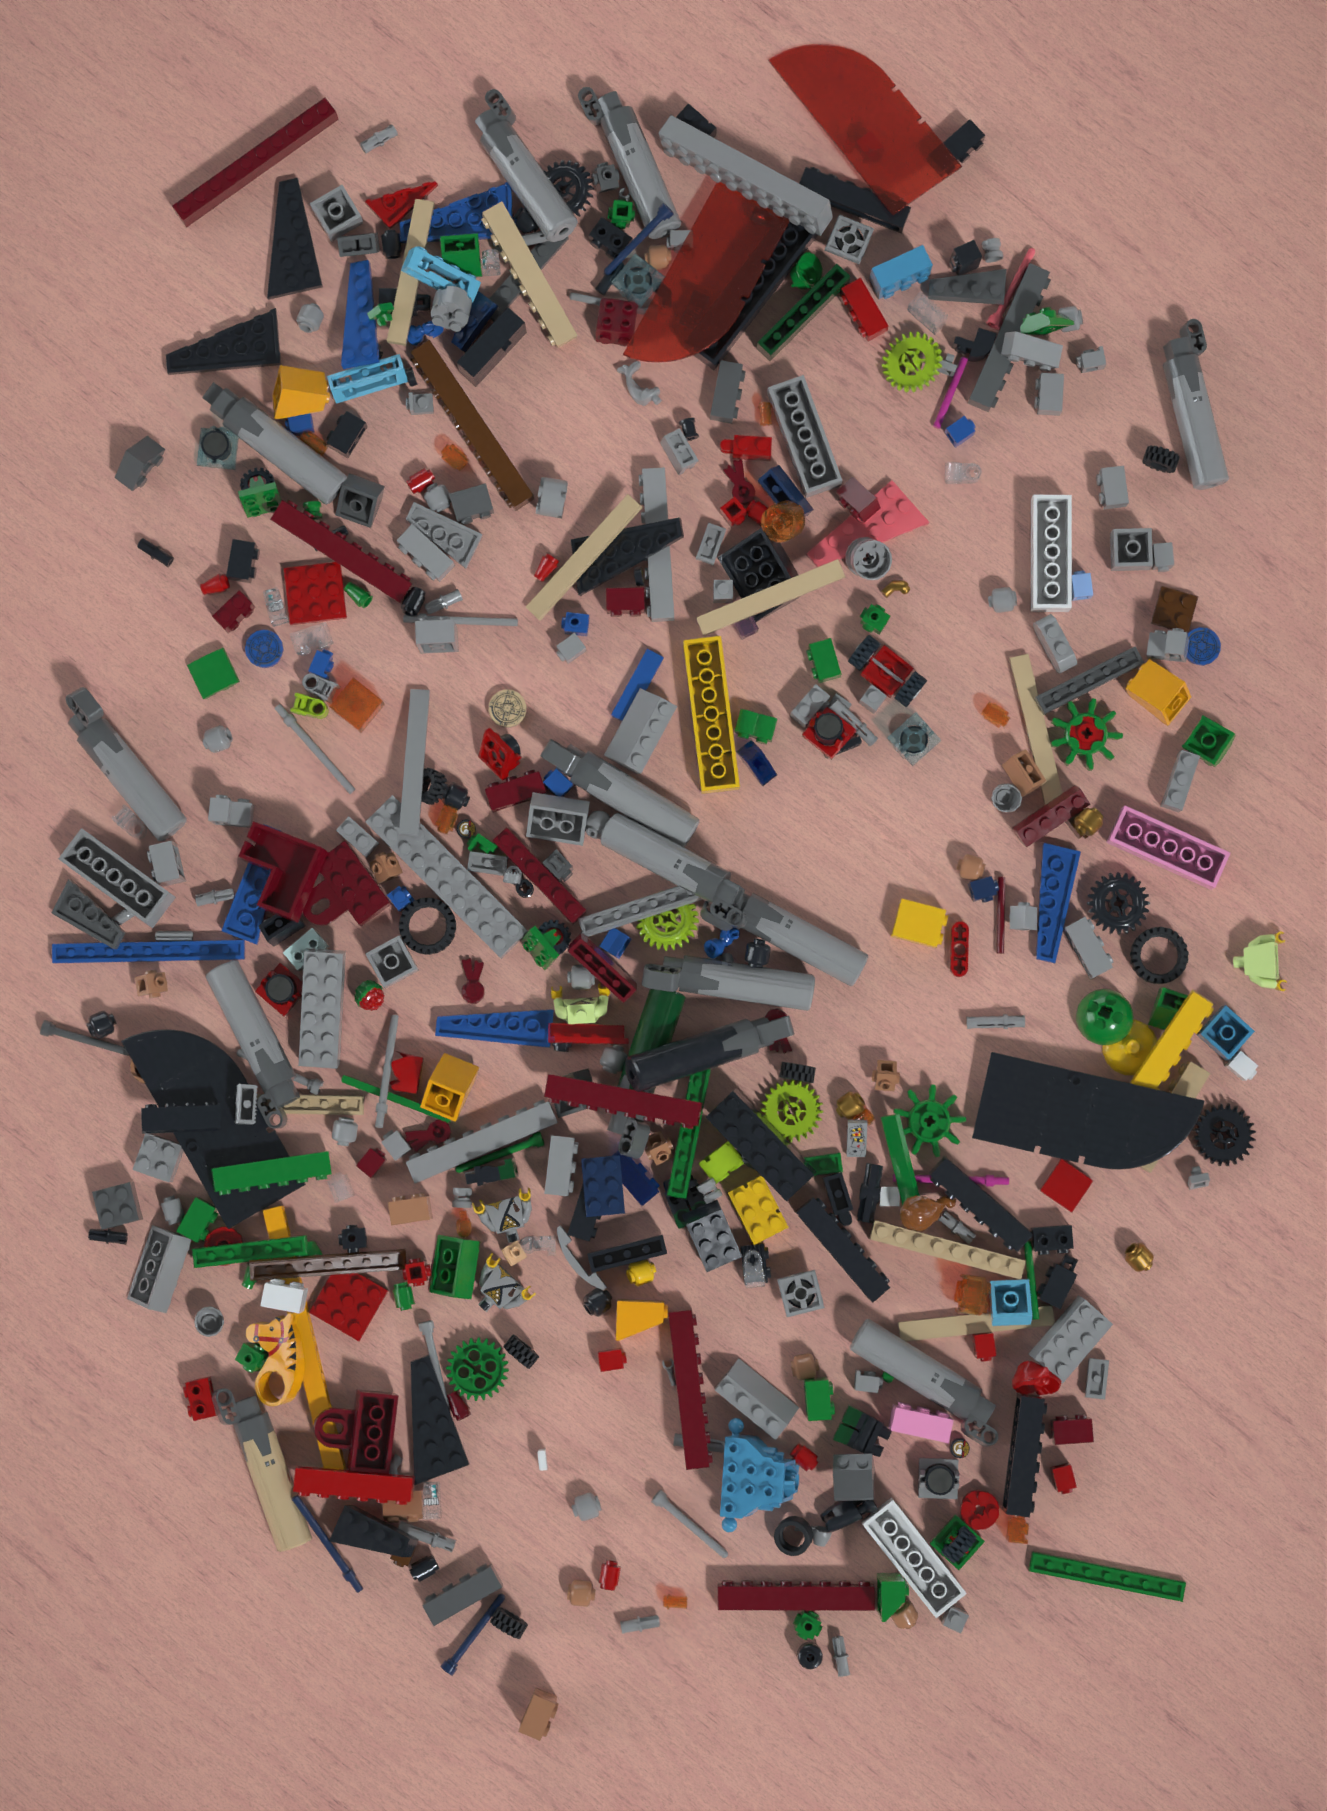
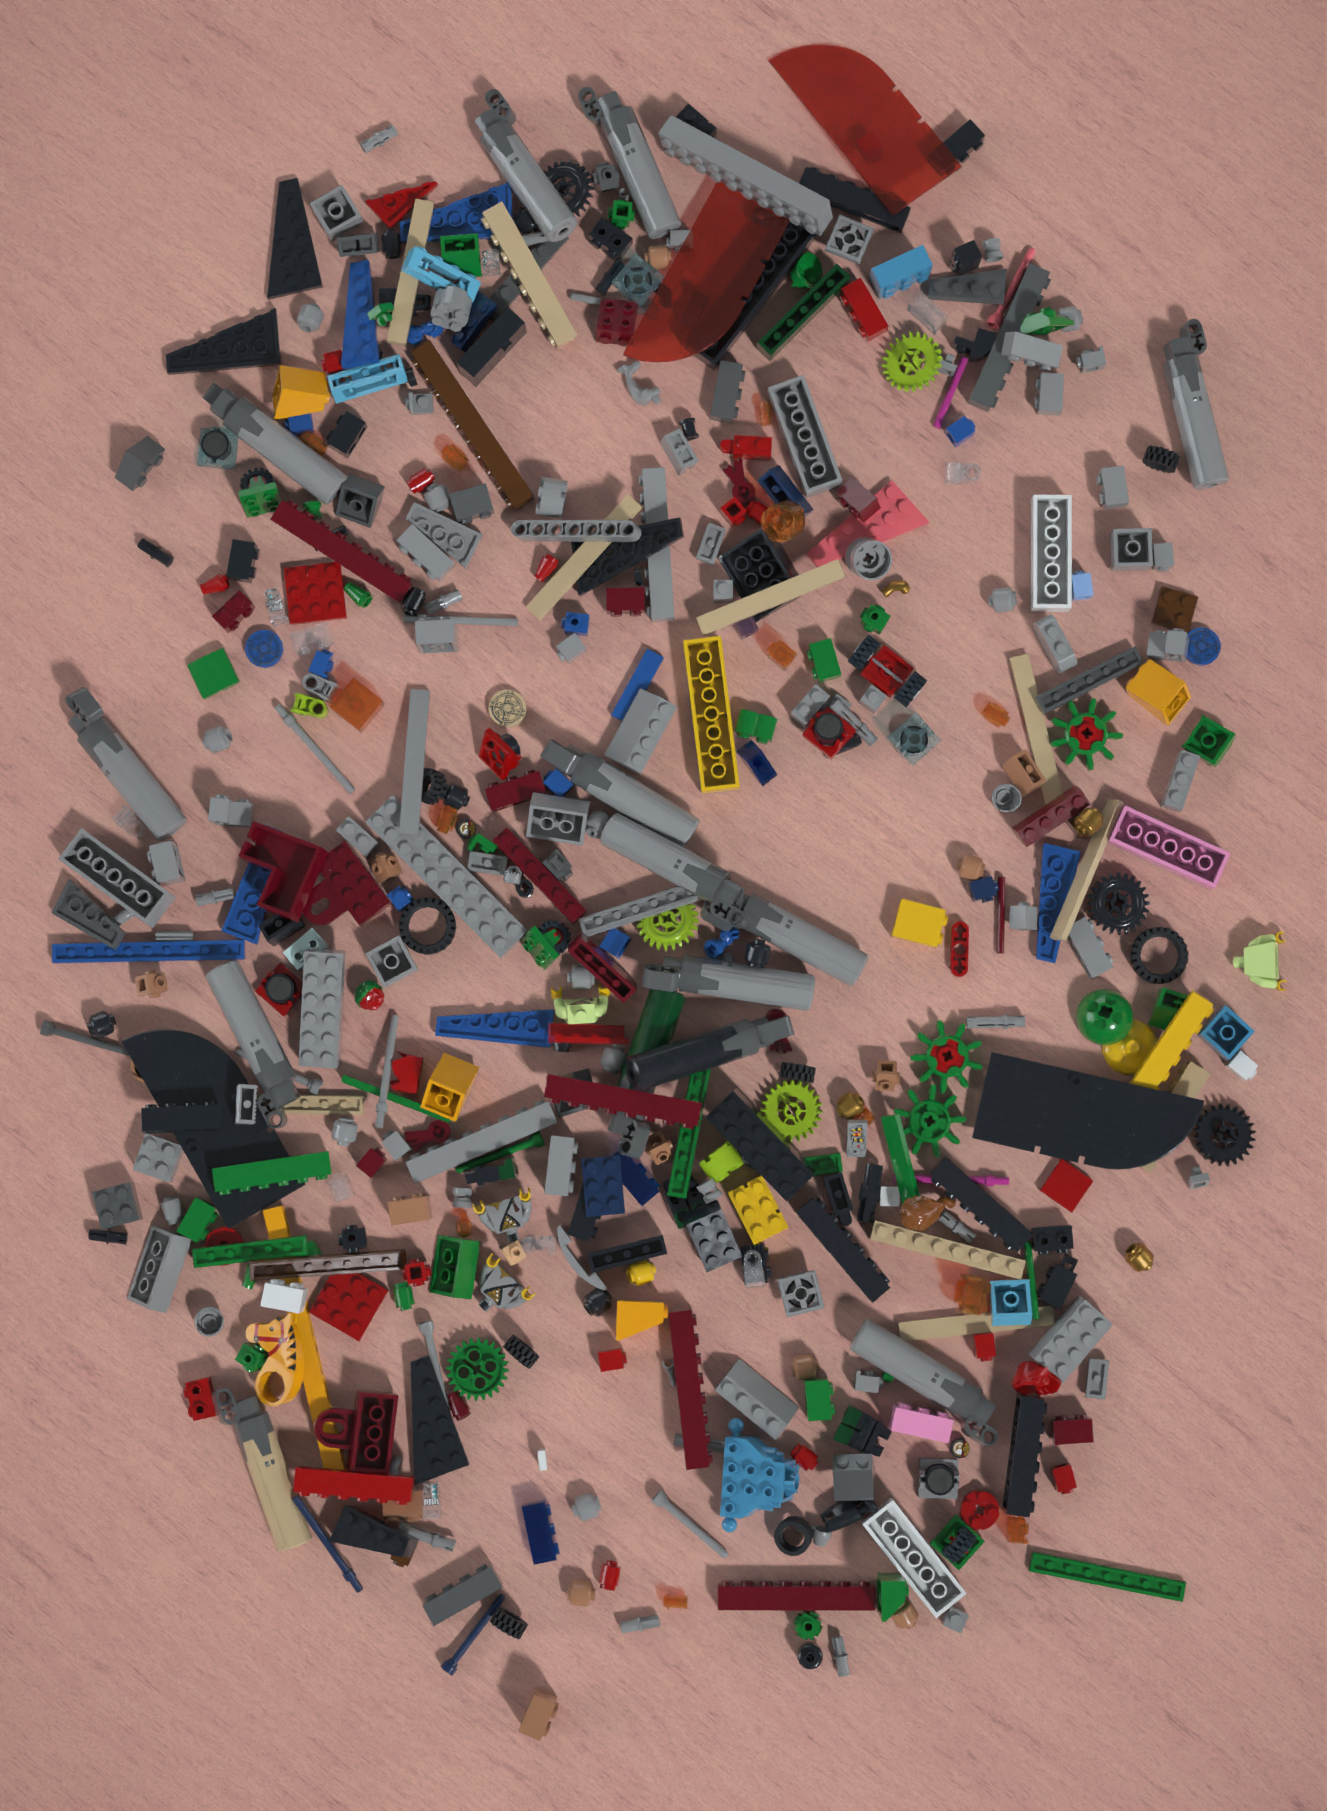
dark red brick [172,97,339,228] -> none
black brick [409,1555,440,1582] -> none
dark red piece [461,958,485,1004] -> none
dark blue piece [604,203,674,275] -> none
none -> red brick [321,350,347,375]
none -> light grey beam [511,520,641,542]
none -> clear blue brick [522,1500,560,1565]
none -> clear orange brick [767,640,797,671]
none -> green gear [910,1020,983,1093]
none -> tan tile [1050,800,1123,941]

